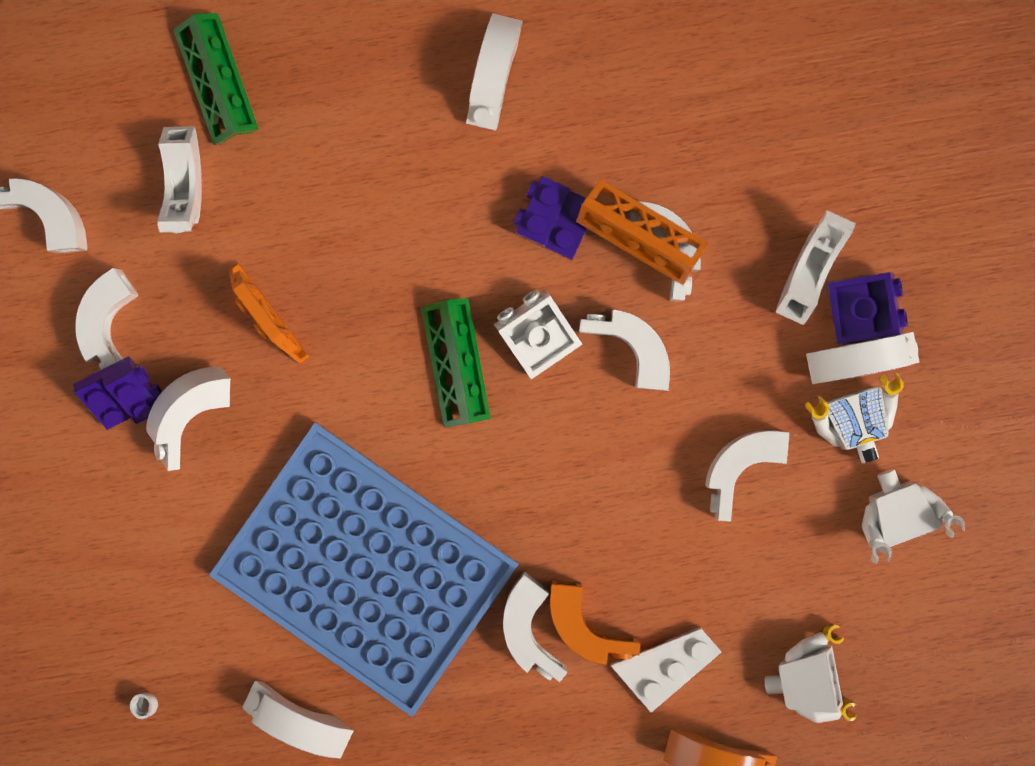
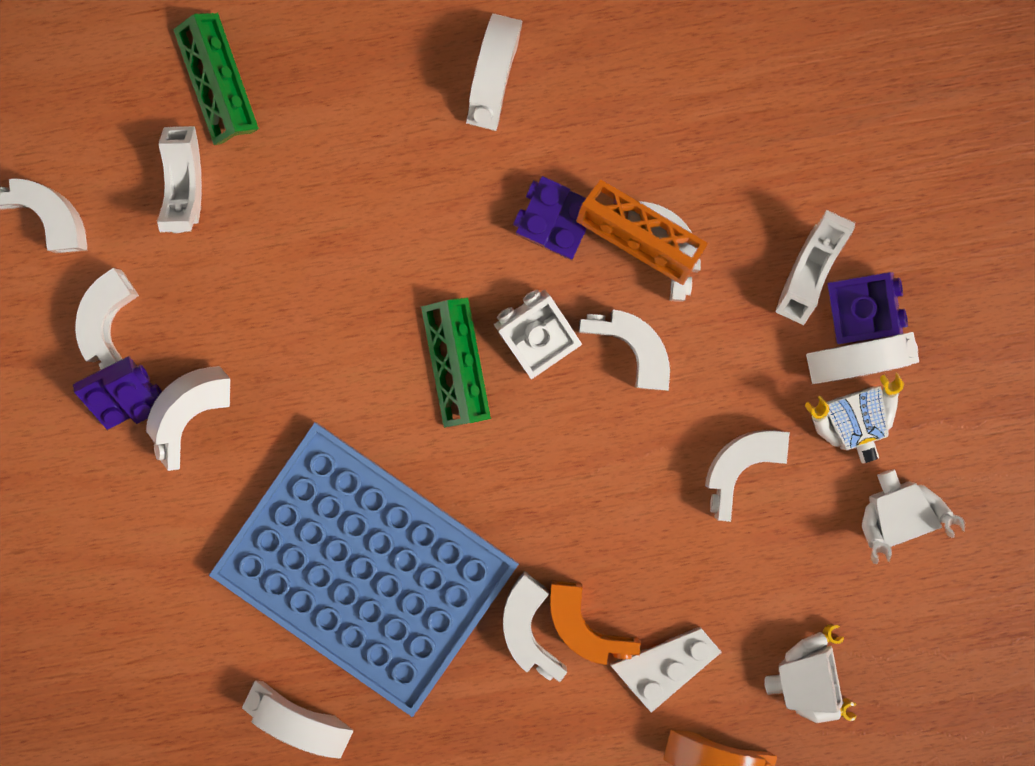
white hinge [130,692,158,719] -> none
orange wing [228,263,310,364] -> none

